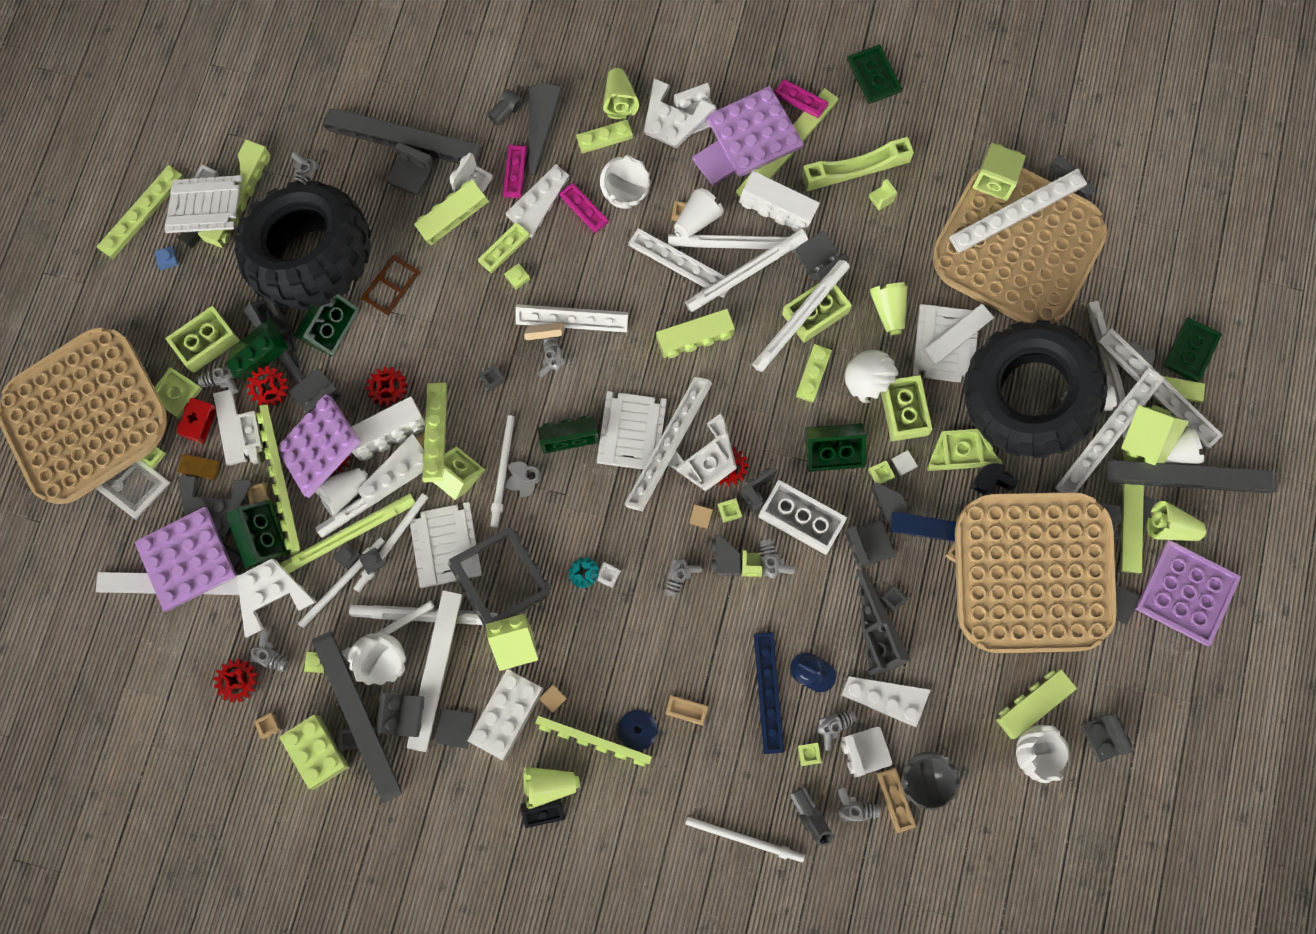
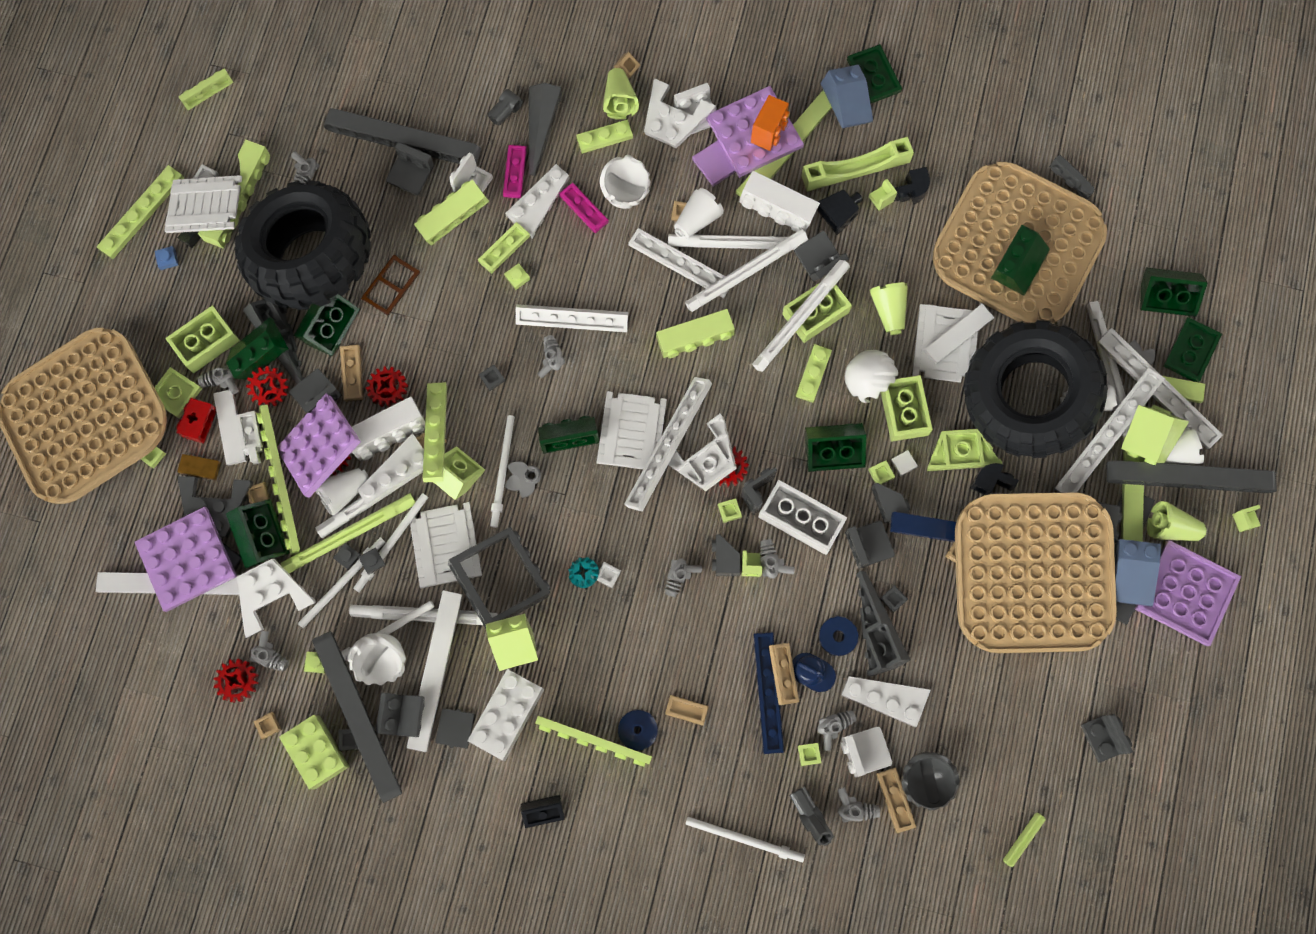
clear door [96,459,171,520] -> none
yellowish green cone [523,767,580,809] -> none
tan tile [524,322,564,340] -> none
tan tile [539,685,567,713] -> none
tan tile [689,505,713,529] -> none
dark pink tile [774,79,828,118] -> none
white plate [949,169,1087,254] -> none
yellowish green slope [973,143,1026,201] -> none
yellowish green brick [996,669,1077,739] -> none
white piece [1016,725,1069,783] -> none
none -> yellowish green plate [178,68,234,110]
none -> tan tile [340,344,364,402]
none -> tan slope [614,52,640,78]
none -> orange brick [751,95,790,151]
none -> tan tile [769,643,799,705]
none -> black torso [817,190,863,235]
none -> dark blue tile [819,616,859,656]
none -> sand blue slope [820,65,873,129]
none -> black brick [894,167,930,205]
none -> dark green slope [991,225,1050,296]
none -> yellowish green axle [1003,813,1046,867]
none -> sand blue slope [1114,539,1161,607]
none -> dark green slope [1140,267,1208,317]
none -> yellowish green panel [1232,505,1261,532]

